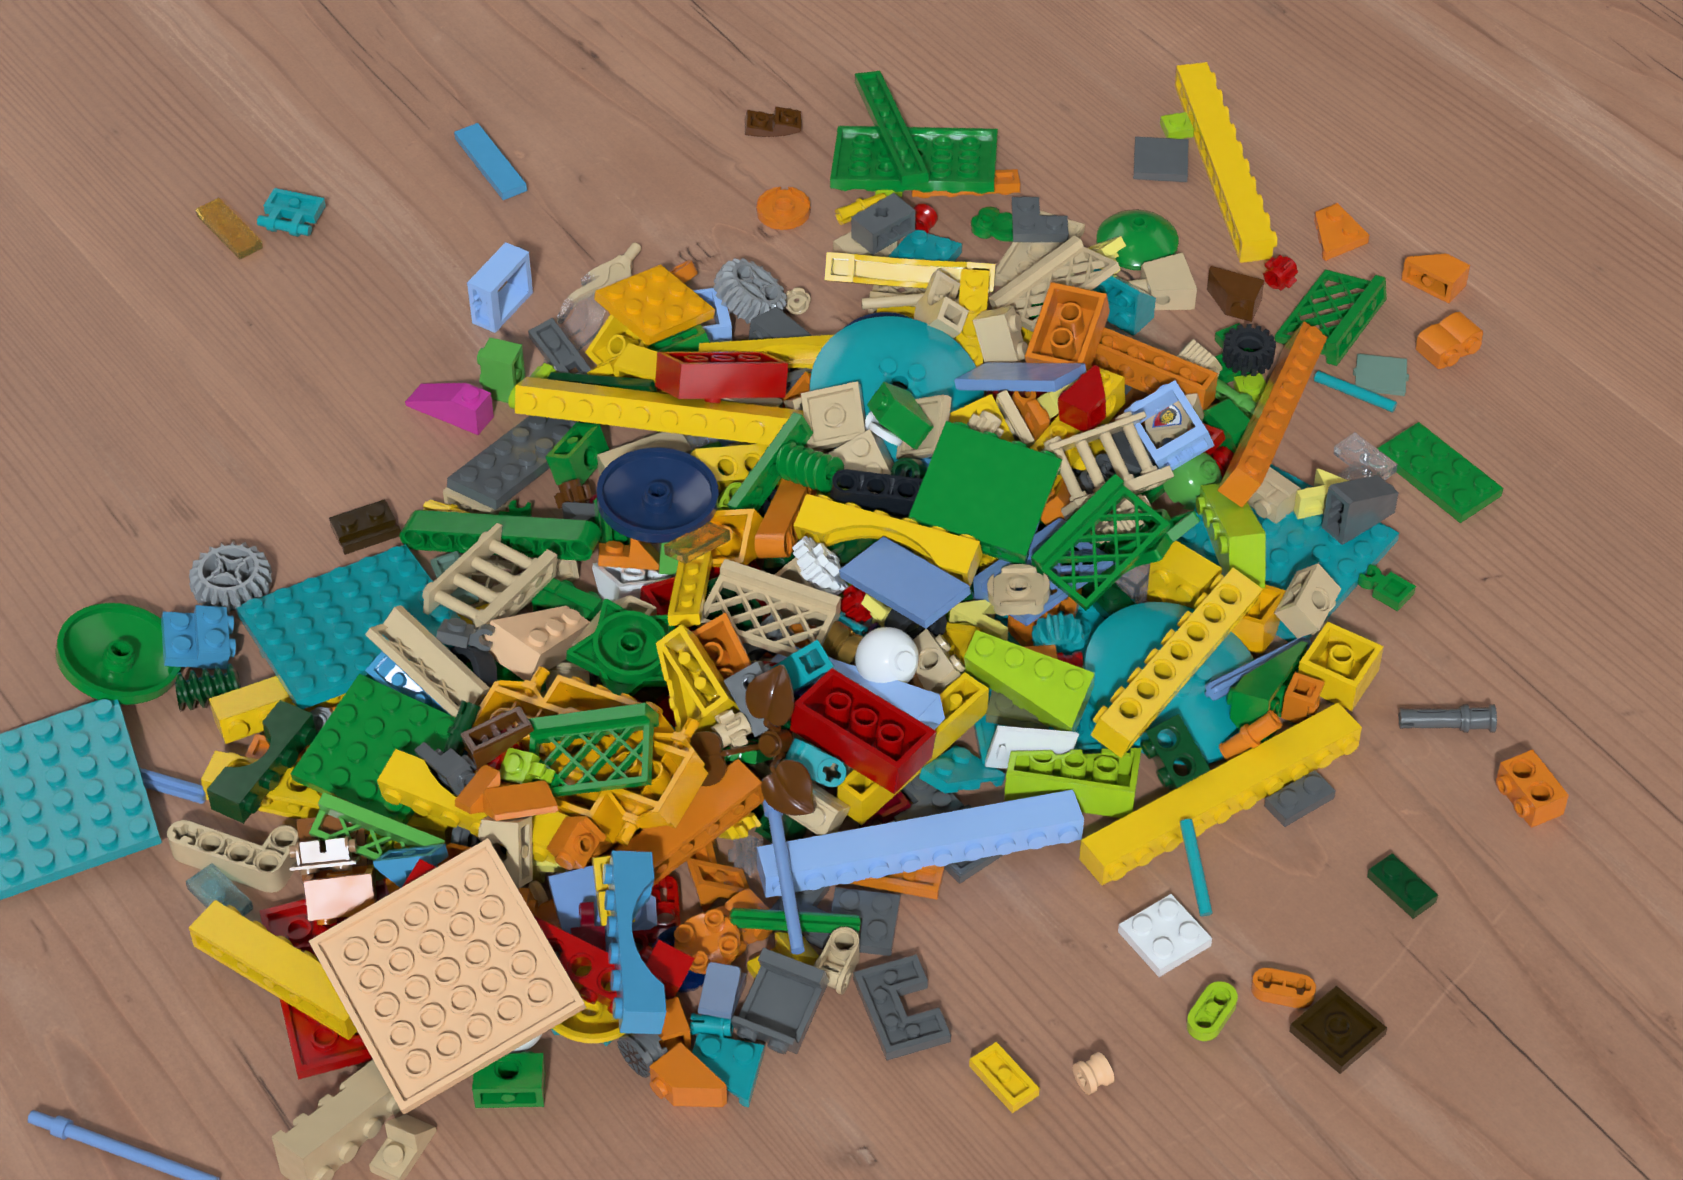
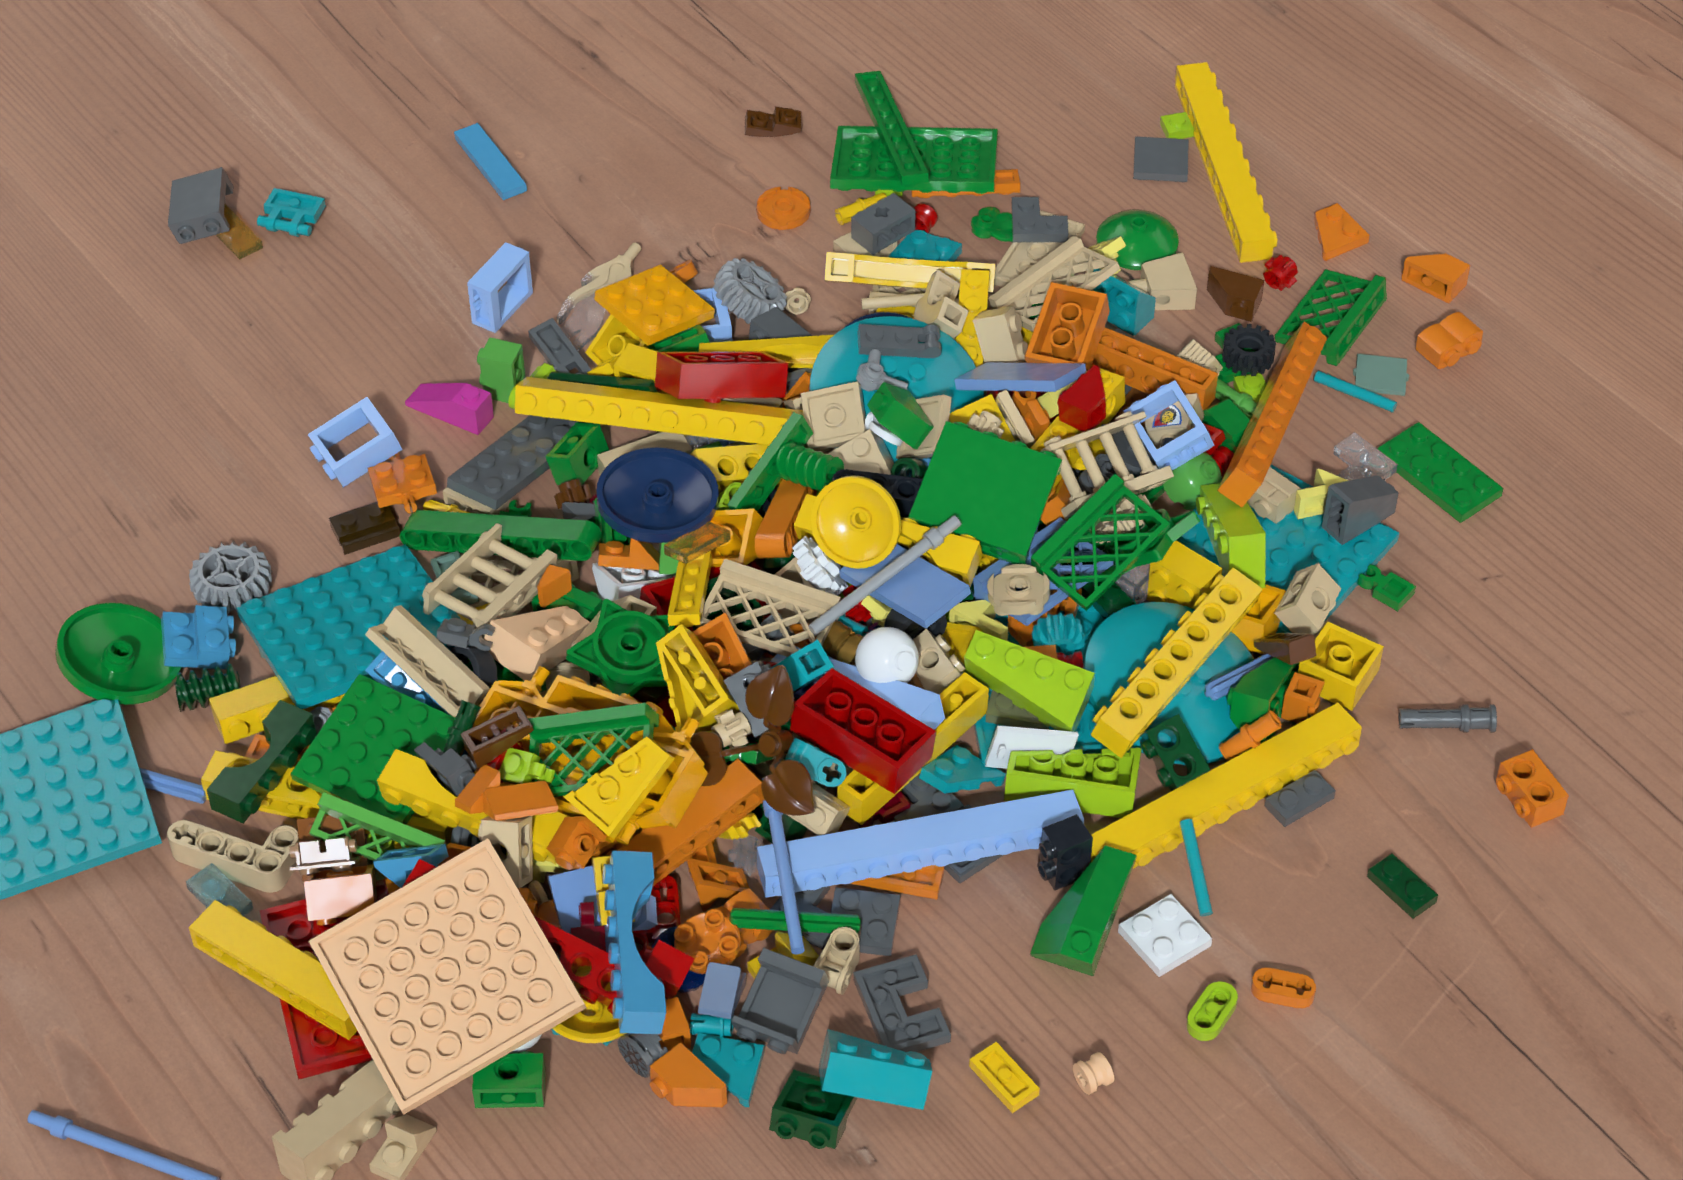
dark brown plate [1289,986,1387,1074] -> none
none -> dark grey panel [168,167,234,244]
none -> light blue window [308,397,403,487]
none -> orange plate [367,452,437,514]
none -> orange slope [537,564,572,608]
none -> yellow wing [564,736,675,838]
none -> dark green plate [769,1069,857,1149]
none -> light grey bar [808,516,961,635]
none -> yellow dish [810,476,901,569]
none -> teal wedge [819,1029,933,1110]
none -> light grey piece [856,349,908,391]
none -> dark grey plate [857,324,941,358]
none -> green wedge [1030,845,1137,976]
none -> black brick [1037,814,1093,891]
none -> reddish brown slope [1254,633,1316,665]

